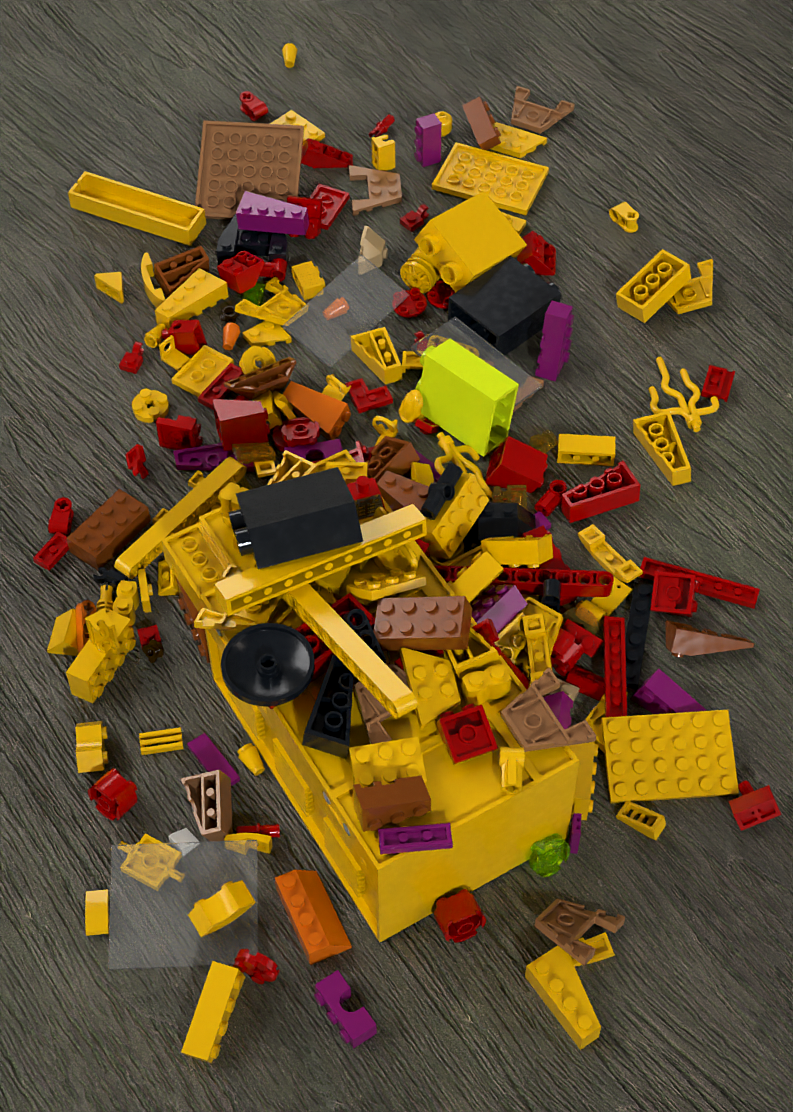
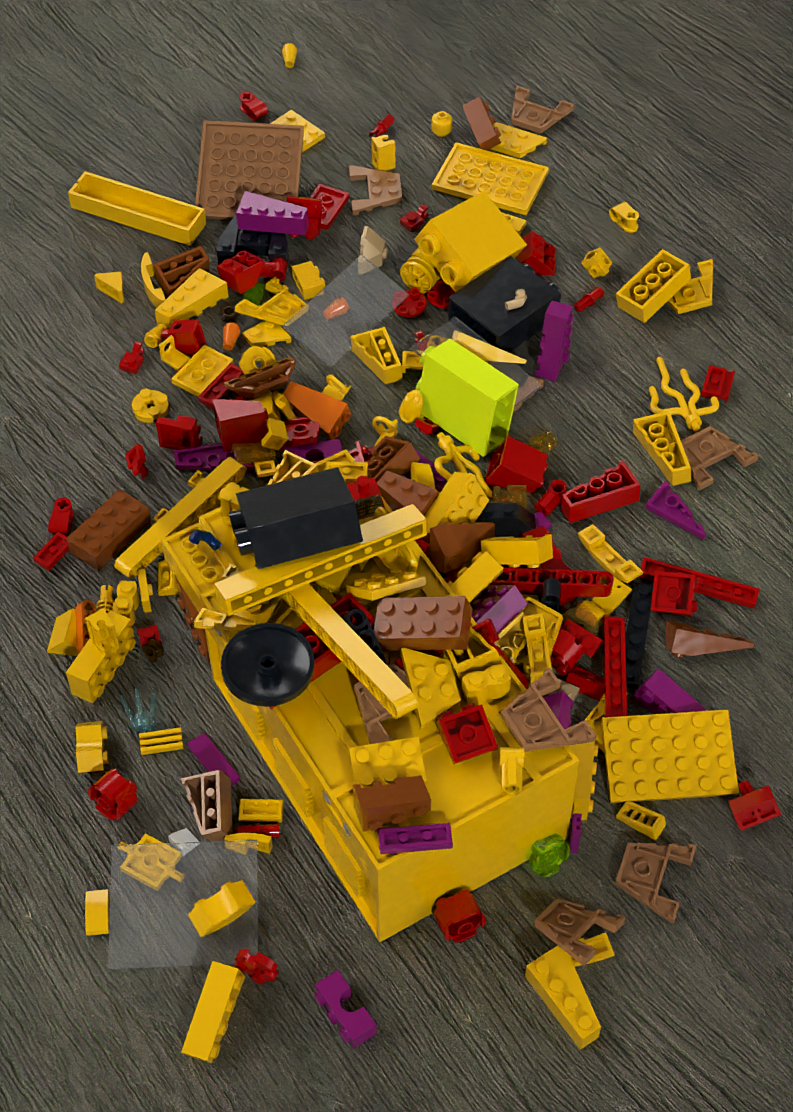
black plate [93,567,128,591] -> none
yellow cone [237,743,265,776] -> none
orange slope [275,869,352,965] -> none
red slope [301,138,353,168] -> none
black wedge [302,655,354,759] -> none
red plate [345,378,393,414] -> none
magenta brick [414,113,442,167] -> none
black piece [420,463,463,520] -> none
yellow brick [557,434,615,466] -> none
none -> clear light blue plant [119,689,156,733]
none -> clear blue arm [189,529,221,551]
none -> yellow plate [239,799,284,823]
none -> yellow panel [261,418,288,451]
none -> dark orange wedge [429,522,495,573]
none -> yellow wedge [452,330,527,364]
none -> tan arm [505,289,527,311]
none -> red axle [574,286,605,312]
none -> yellow brick [581,247,613,278]
none -> medium nougat wing [615,843,697,924]
none -> magenta wing [645,480,706,540]
none -> medium nougat wing [681,426,759,491]

